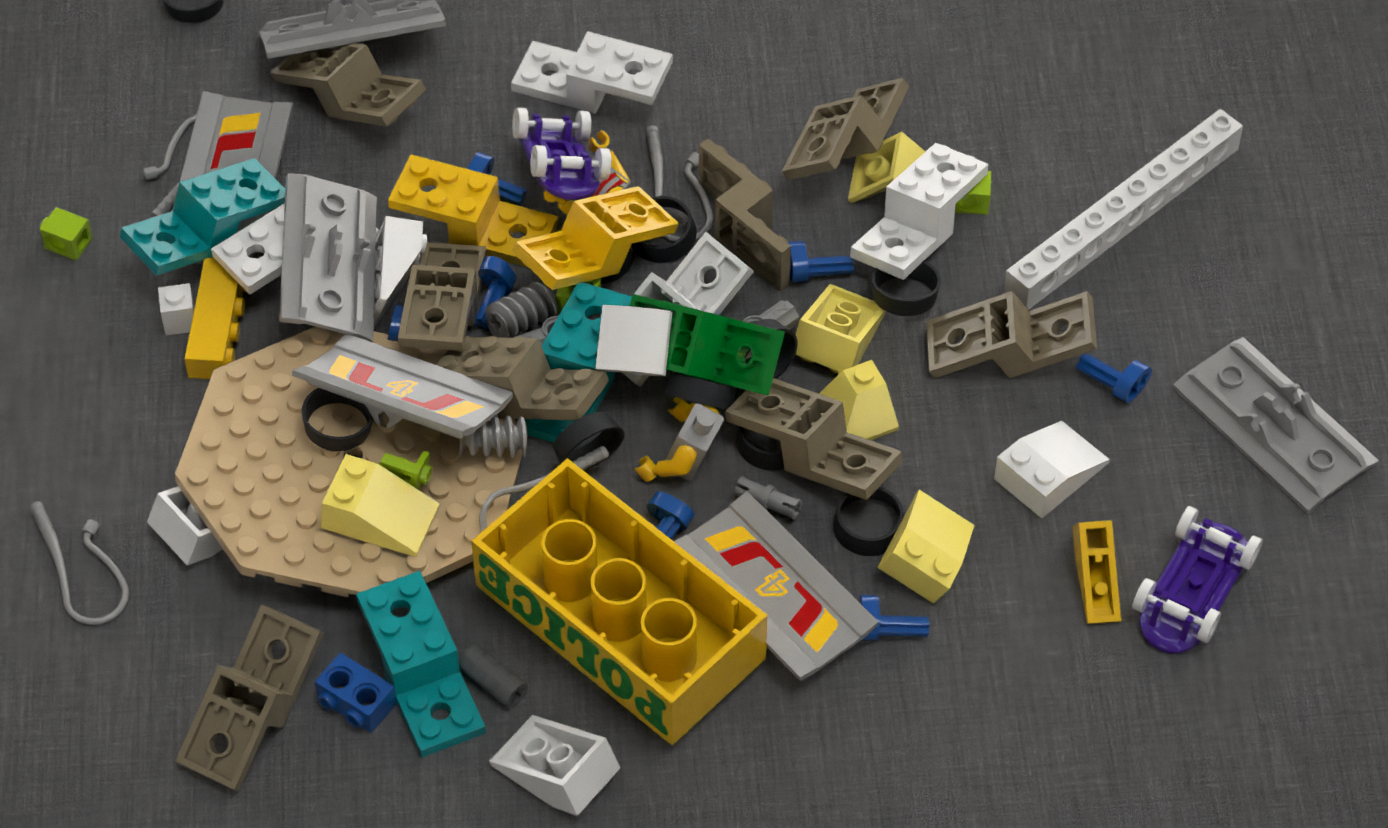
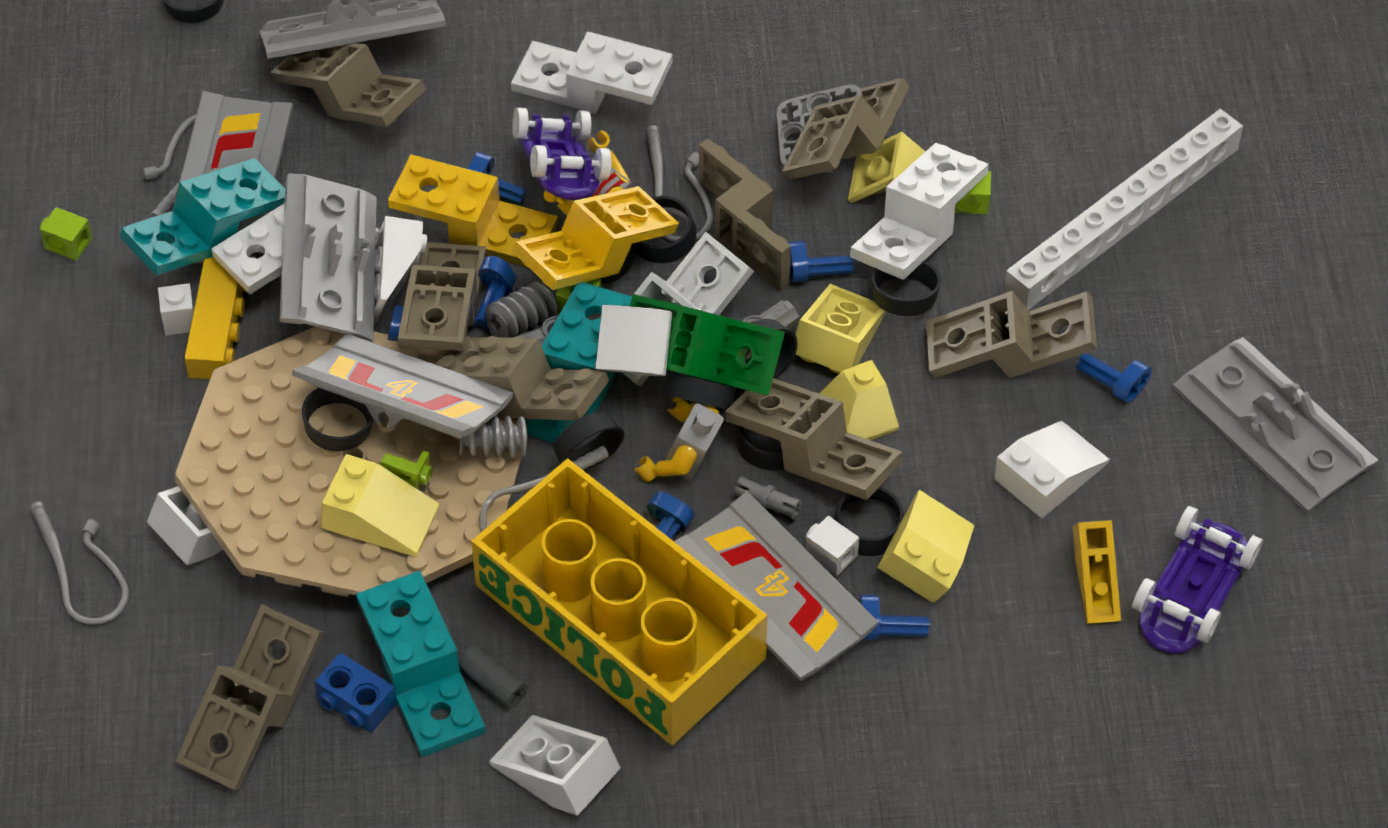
none -> light grey beam [777,85,864,167]
none -> white brick [805,516,859,577]

